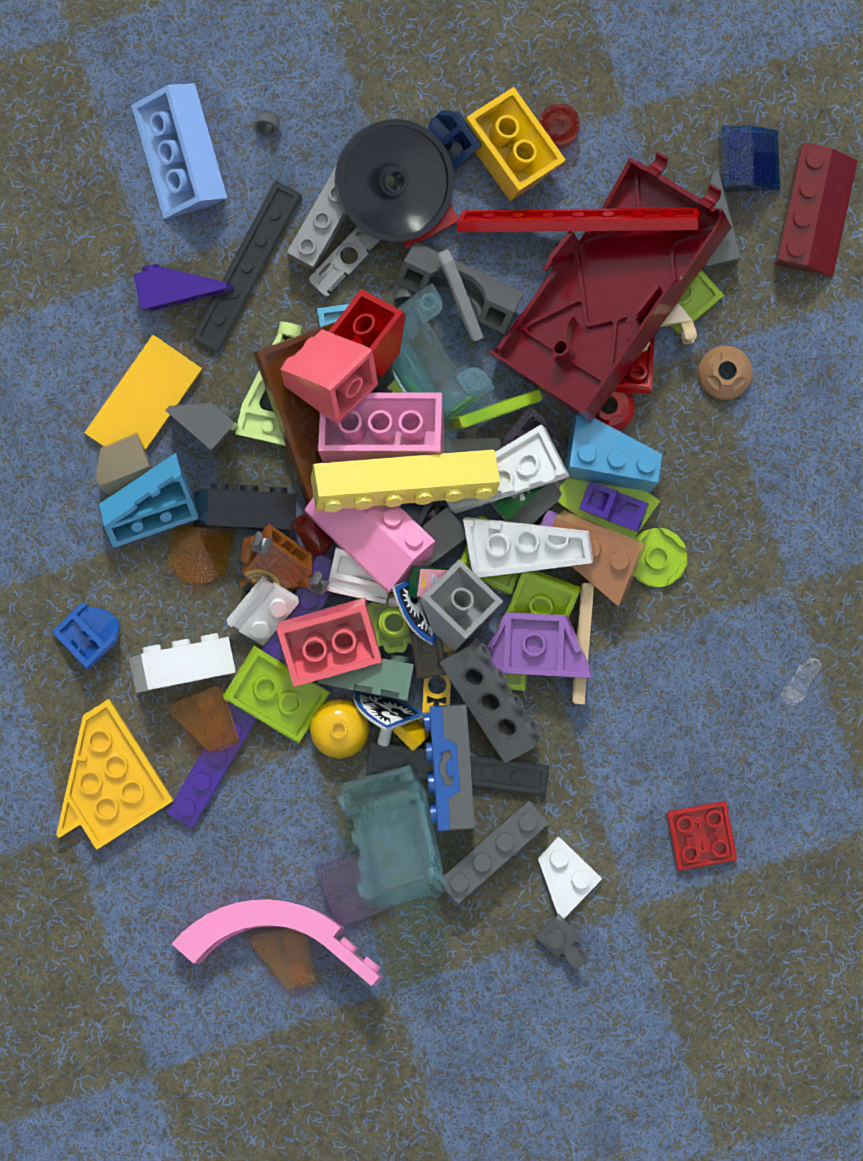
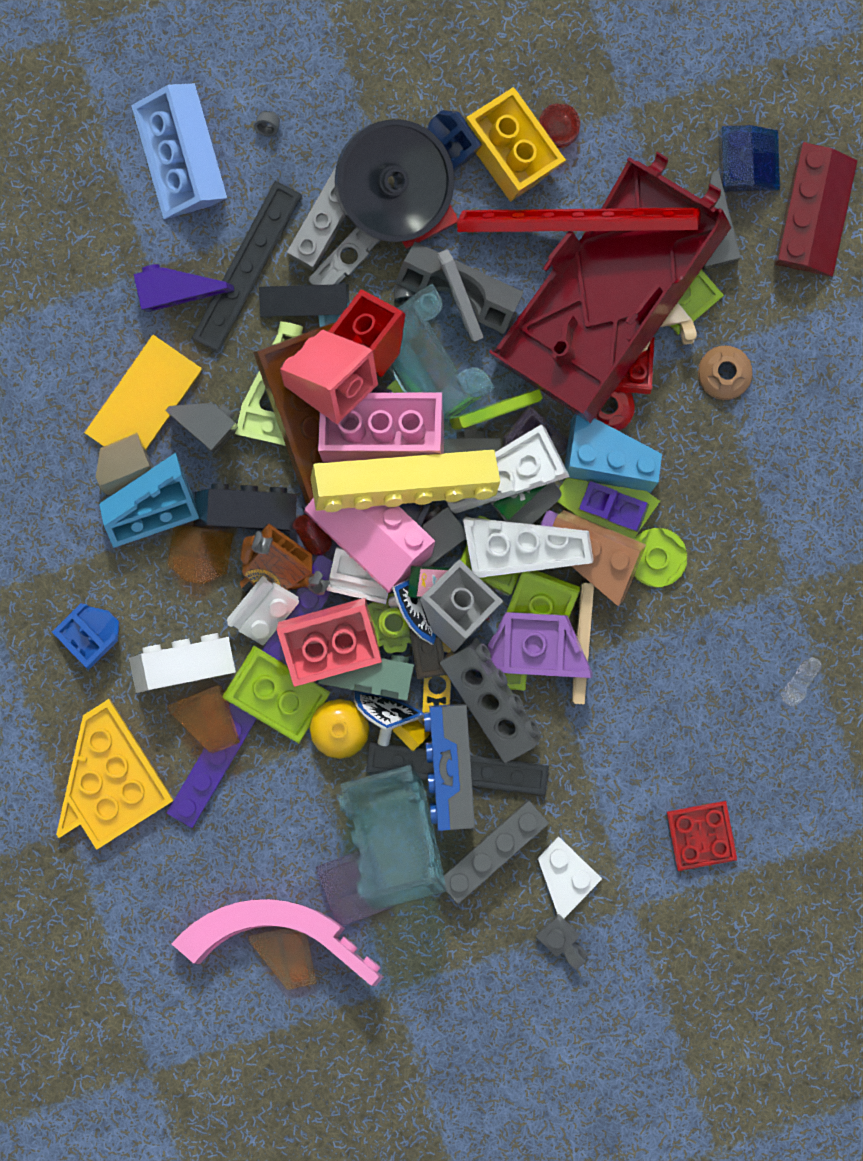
none -> black tile [259,284,349,317]

